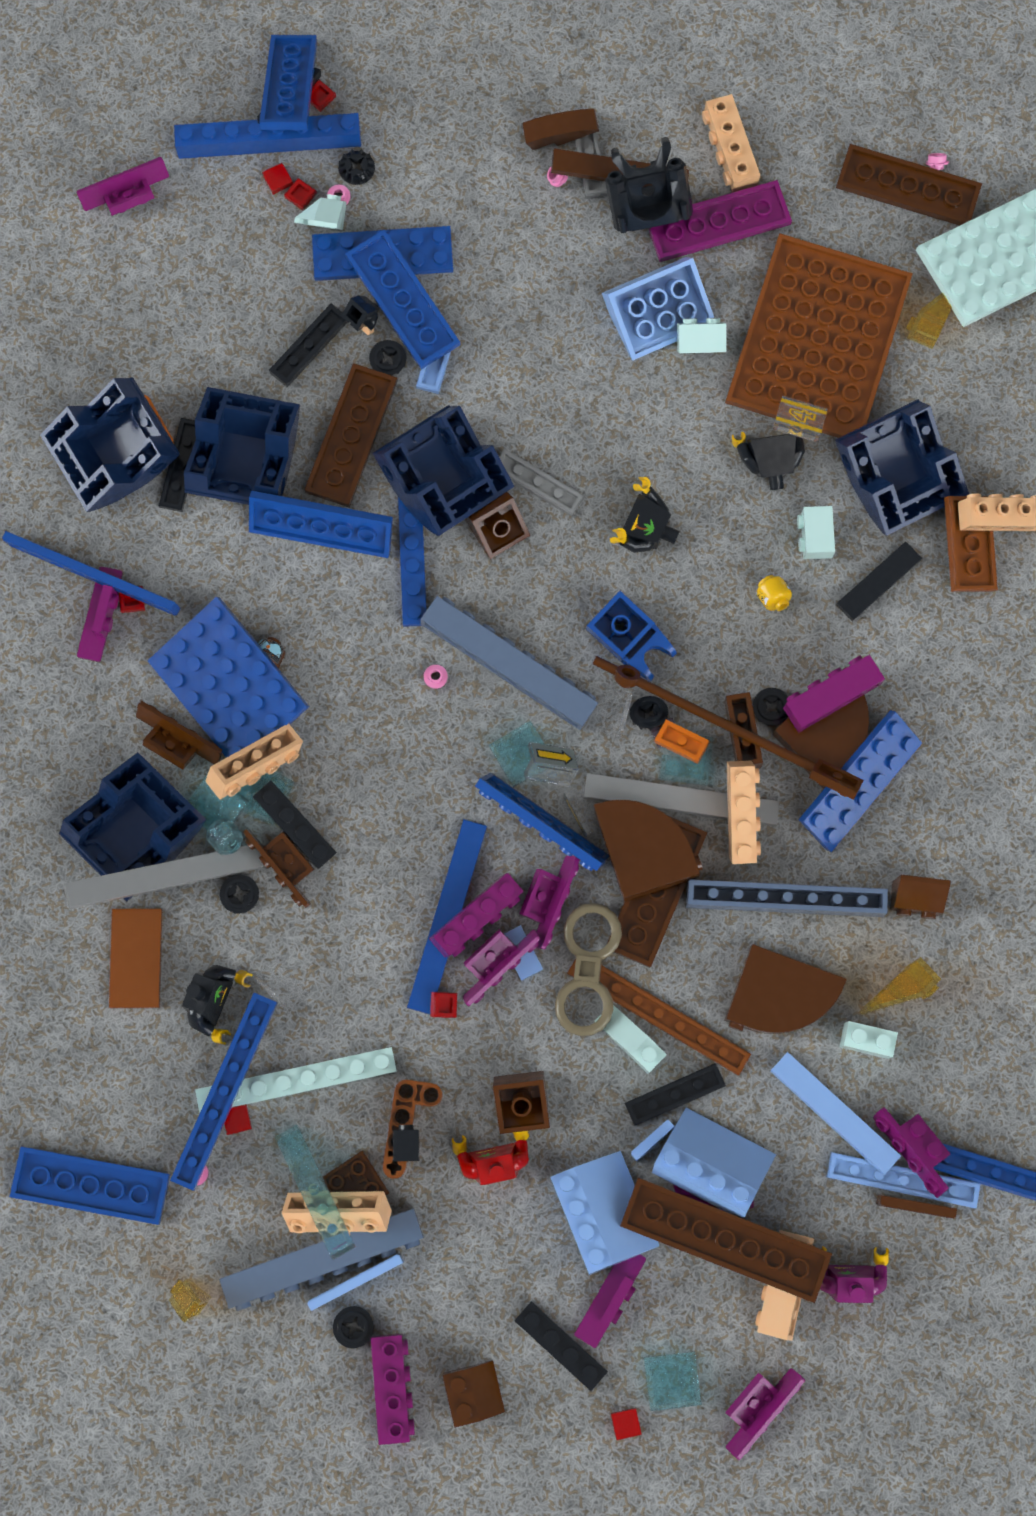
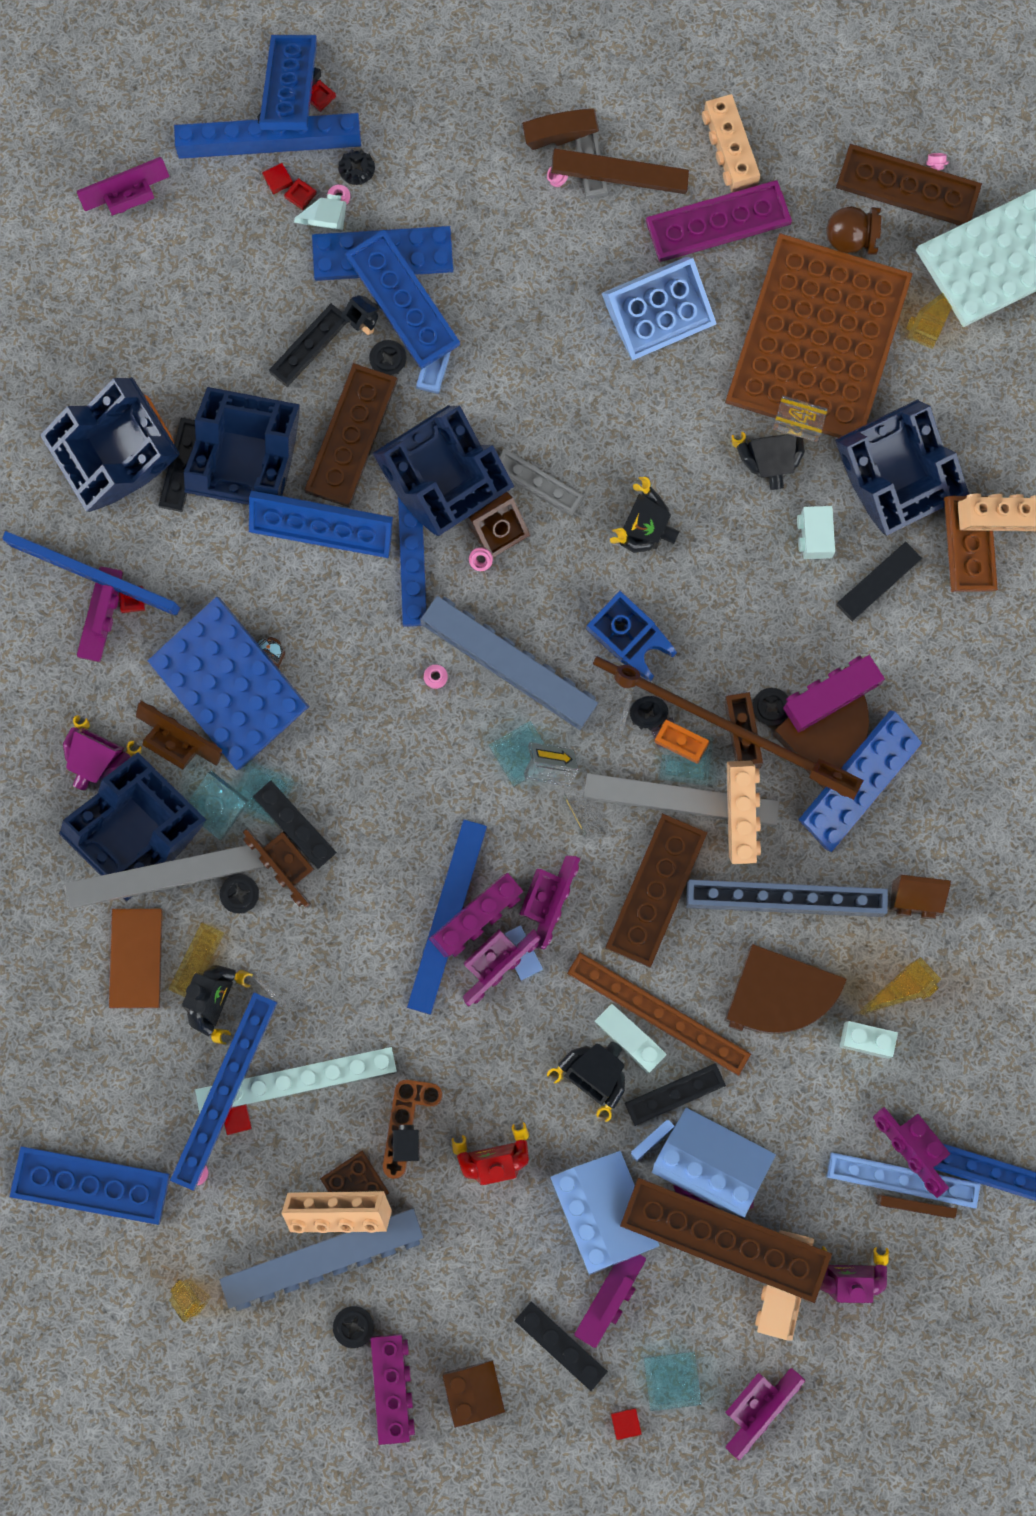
light nougat brick [205,724,303,800] -> none
clear light blue head [206,818,243,855] -> none
clear light blue tile [275,1125,356,1260] -> none
light blue tile [307,1253,404,1311] -> none
red tile [430,992,458,1018] -> none
blue plate [475,772,609,871] -> none
reddish brown slope [493,1071,550,1134] -> none
dark tan bar [555,903,622,1036] -> none
reddish brown brick [594,800,703,901] -> none
black piece [605,137,693,233] -> none
light aqua piece [677,318,726,353] -> none
yellow head [756,575,792,611] -> none
light blue tile [770,1052,901,1175] -> none
none -> magenta torso [63,715,142,791]
none -> clear yellow tile [168,922,224,997]
none -> bright pink plate [469,547,493,571]
none -> black torso [547,1042,625,1122]
none -> reddish brown tile [826,206,881,255]

